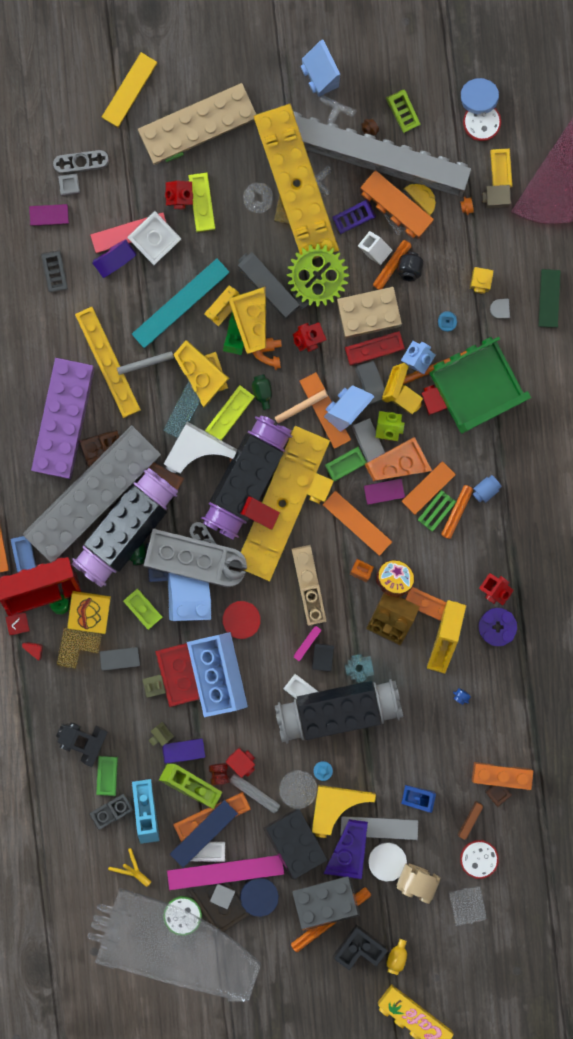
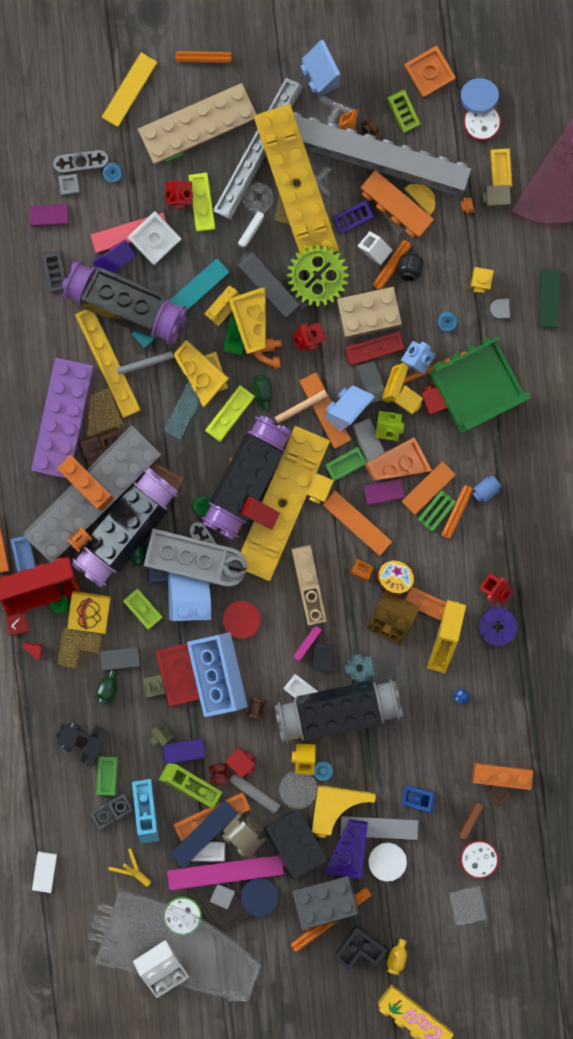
white arch [164,422,237,474] -> none
tan brick [397,863,441,904] -> none
none -> white tile [32,851,57,893]
none -> orange arch [57,455,114,511]
none -> black brick [61,261,187,345]
none -> orange bush [67,527,92,552]
none -> clear yellow wing [87,388,123,437]
none -> dark green plant [96,670,118,706]
none -> dark azure tile [103,162,122,183]
none -> white slope [133,940,189,998]
none -> orange axle [175,51,232,63]
none -> green tile [192,496,211,516]
none -> light grey tile [213,78,303,220]
none -> dark tan brick [223,812,268,857]
none -> white tile [238,211,264,249]
none -> reddish brown bush [246,697,267,719]
none -> yellow brick [292,744,315,775]
none -> orange slope [338,109,358,130]
none -> orange tile [404,46,456,98]

